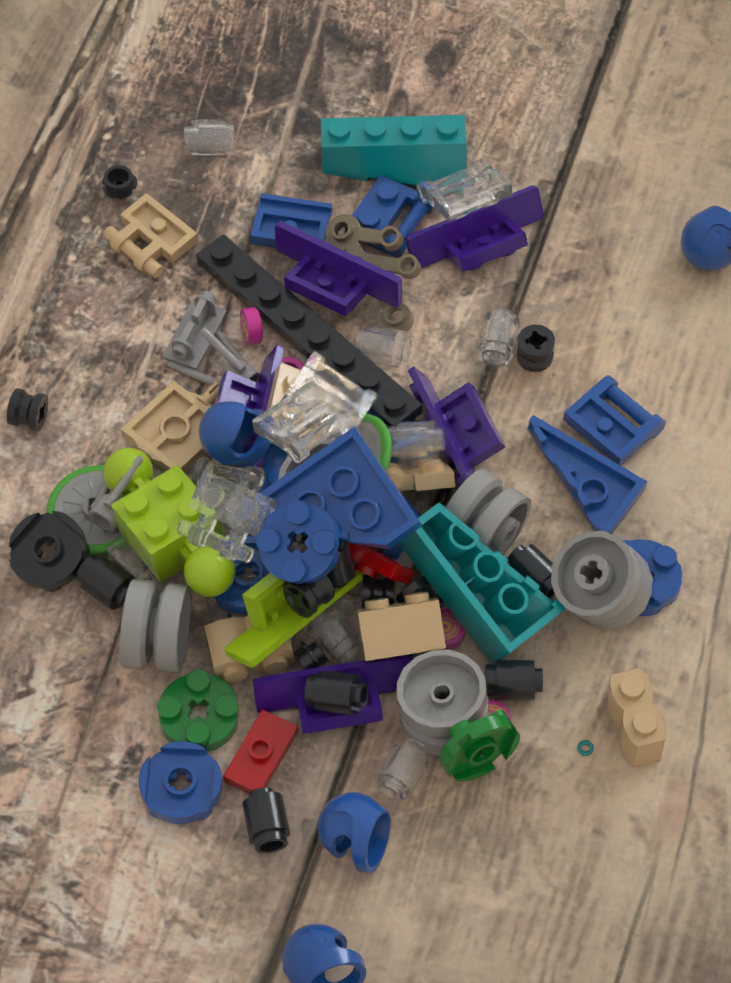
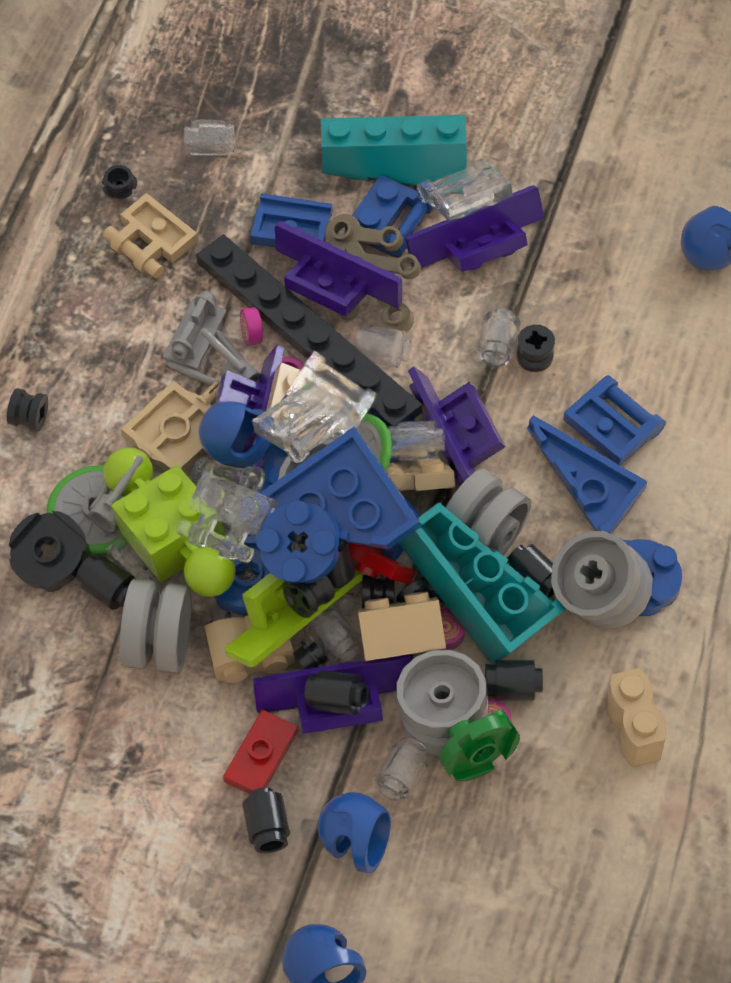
blue plate [139,741,222,824] -> none
green plate [157,669,239,752] -> none
teal piece [577,740,594,756] -> none

